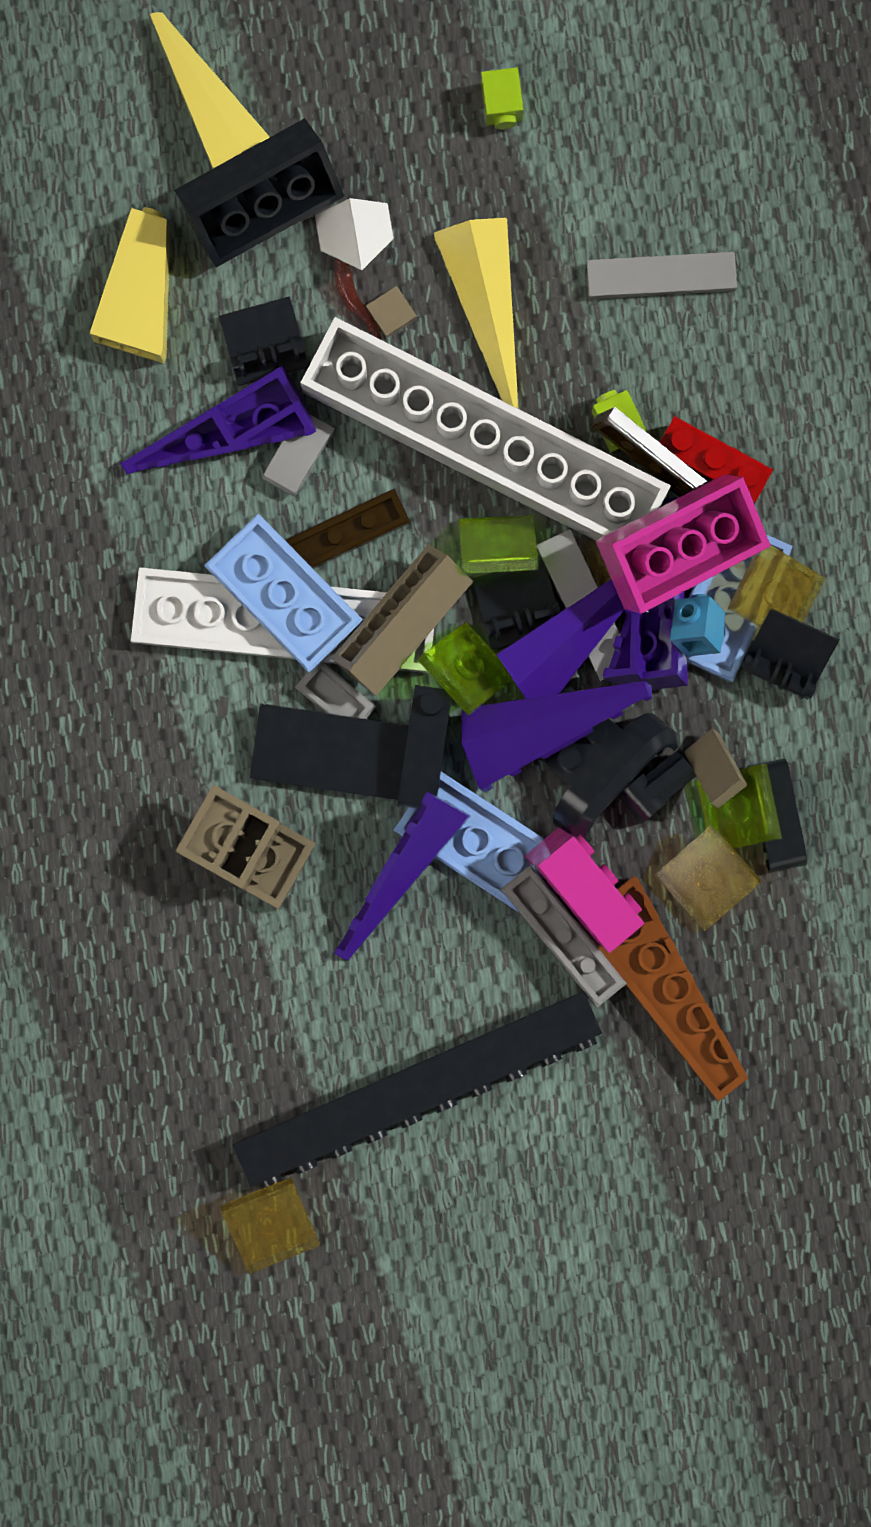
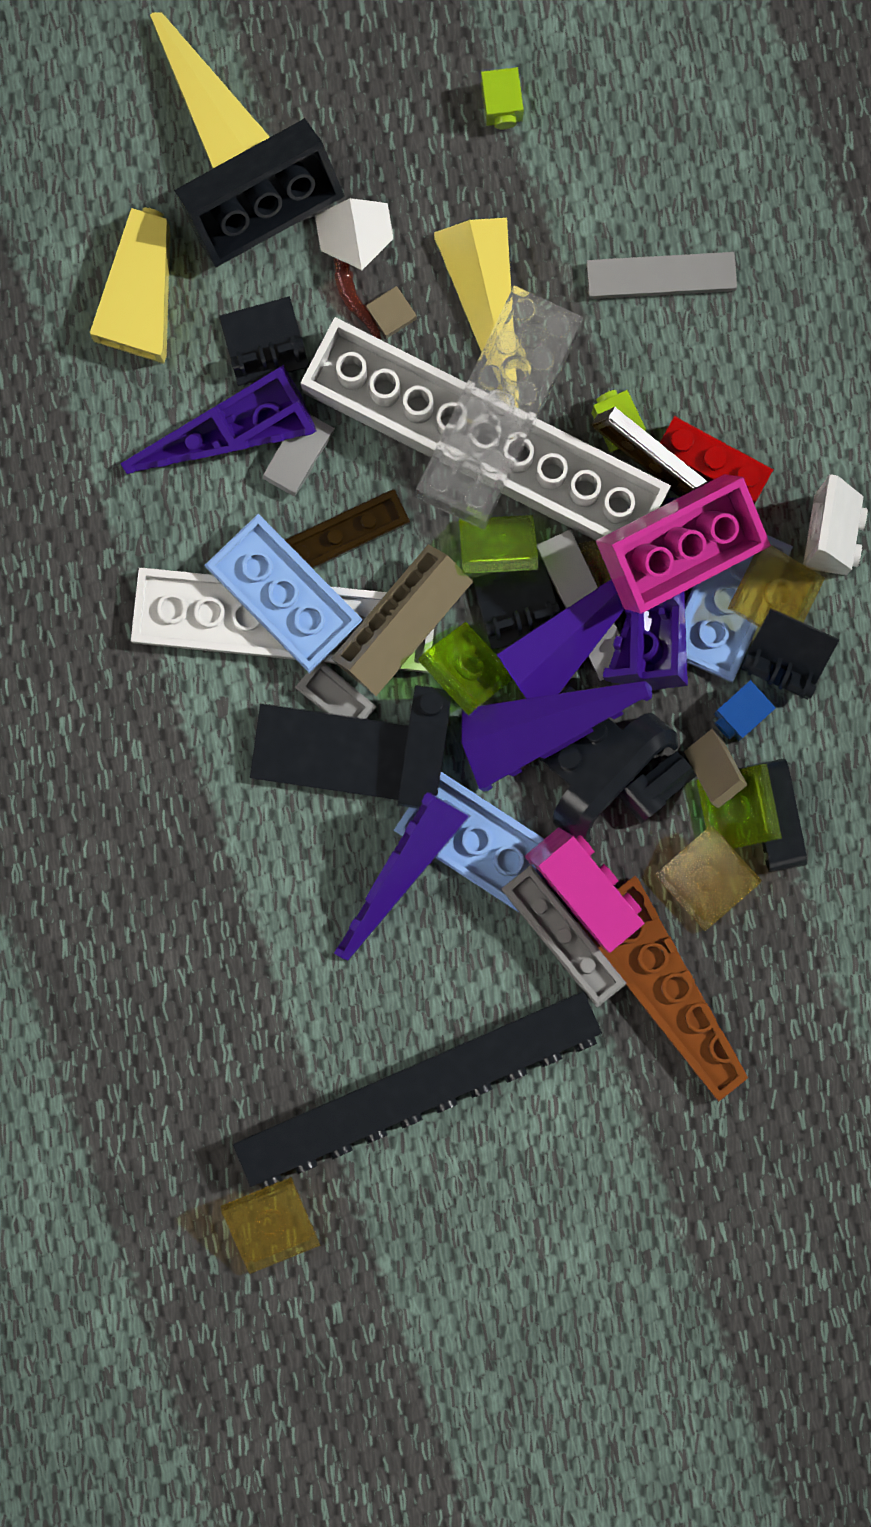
dark tan bracket [175,785,316,910] -> none
dark azure brick [670,594,726,657] -> none
none -> clear brick [416,285,583,530]
none -> blue brick [714,680,776,741]
none -> white slope [803,474,868,575]

